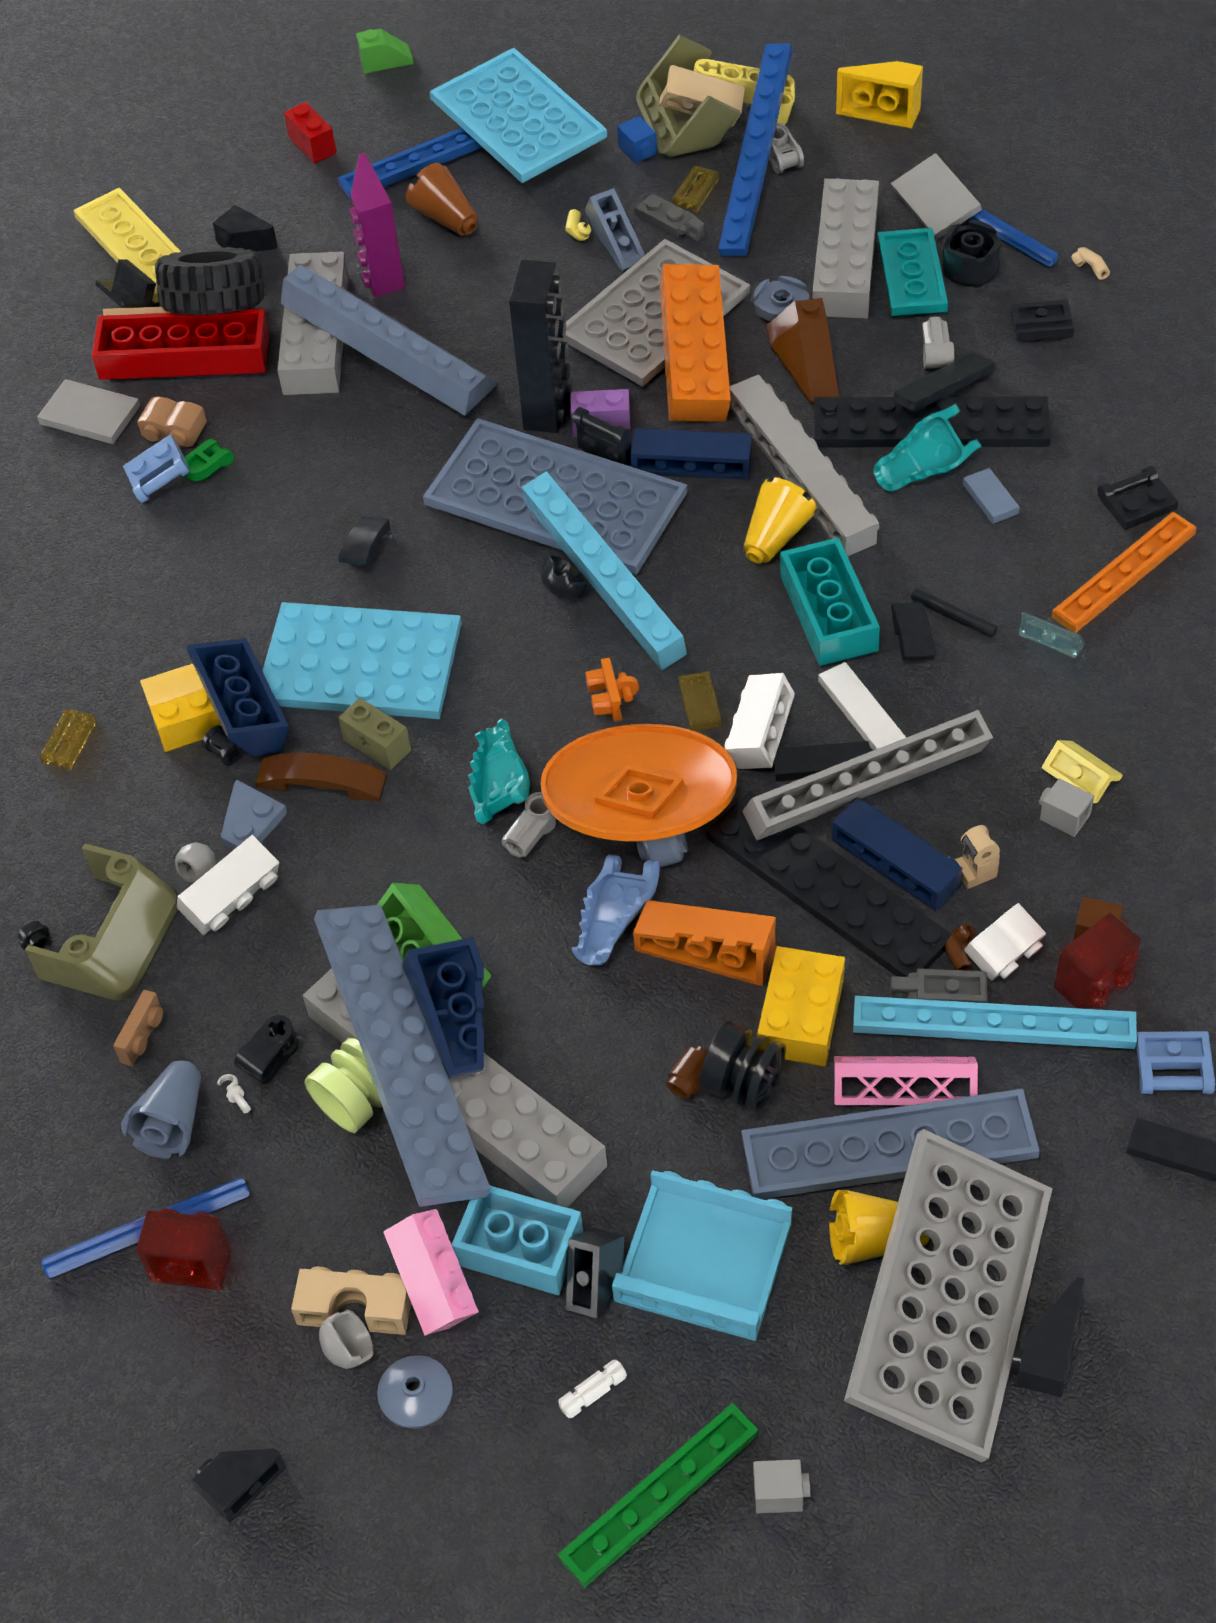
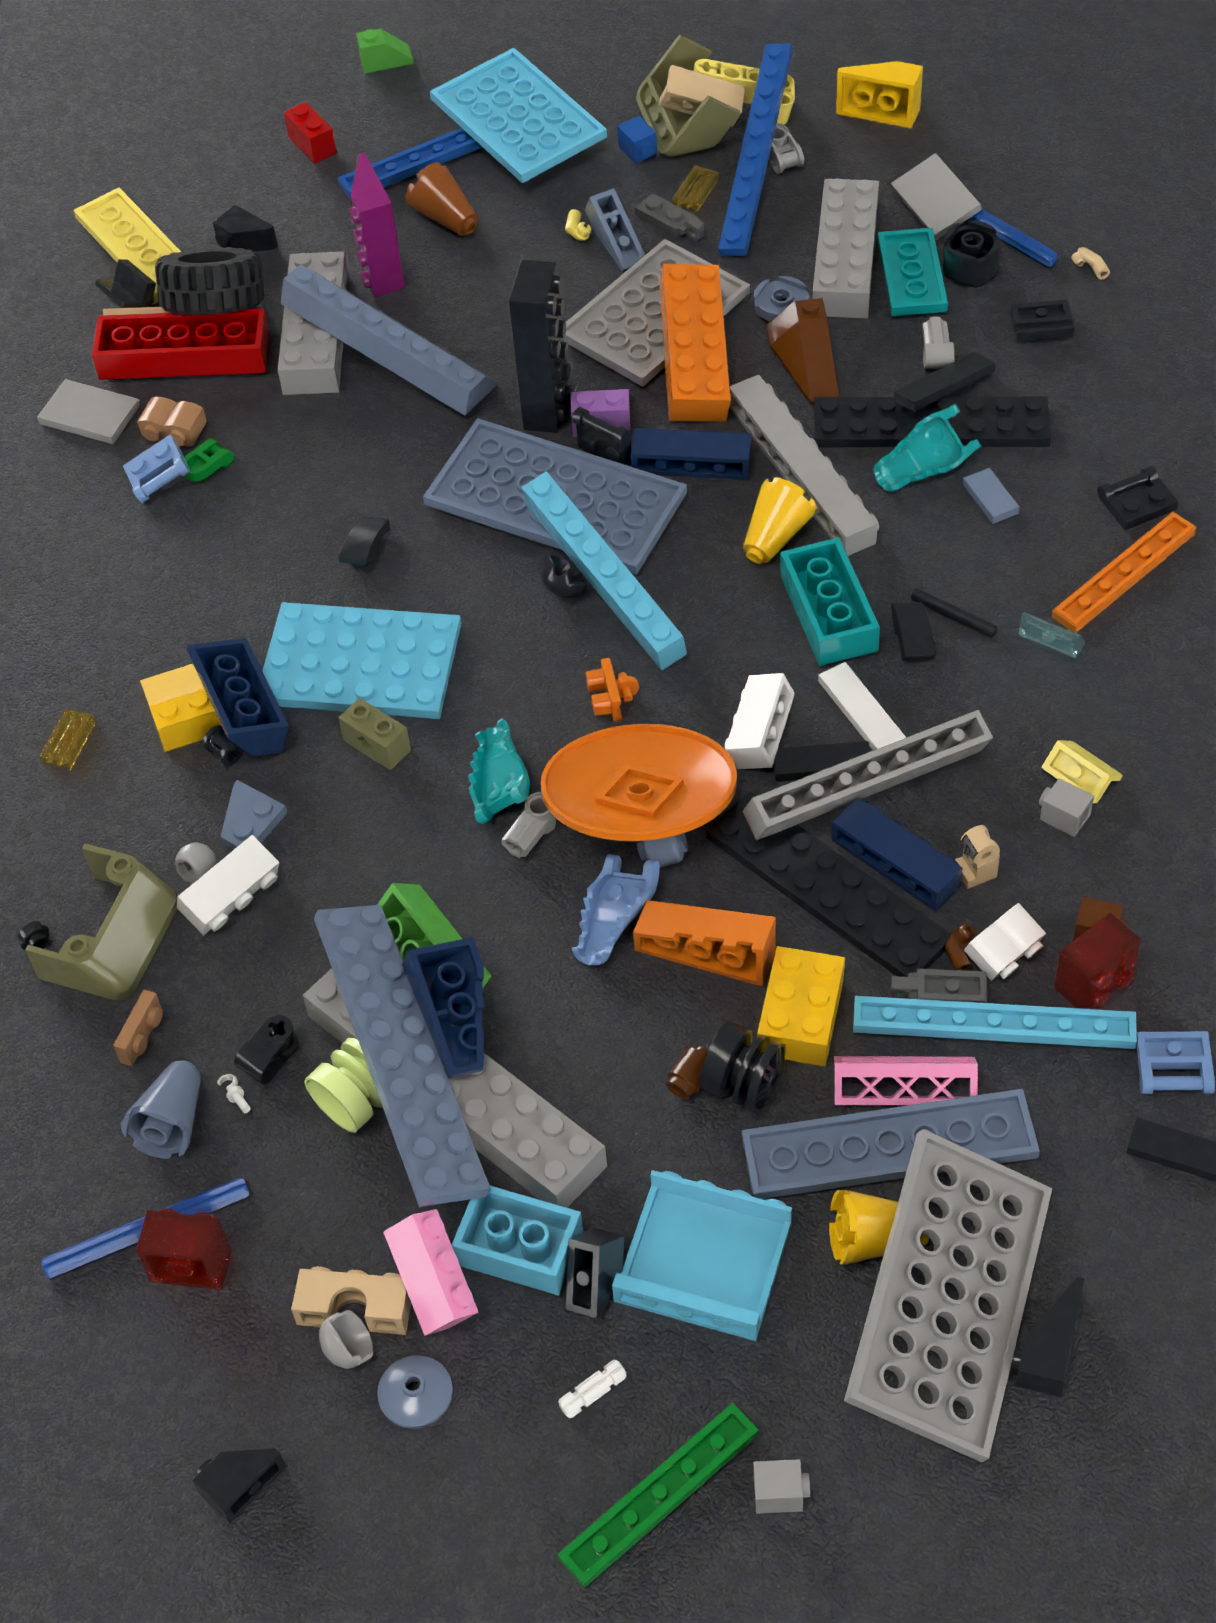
reddish brown slope [255,753,387,802] -> none
clear yellow tile [678,671,722,731] -> none

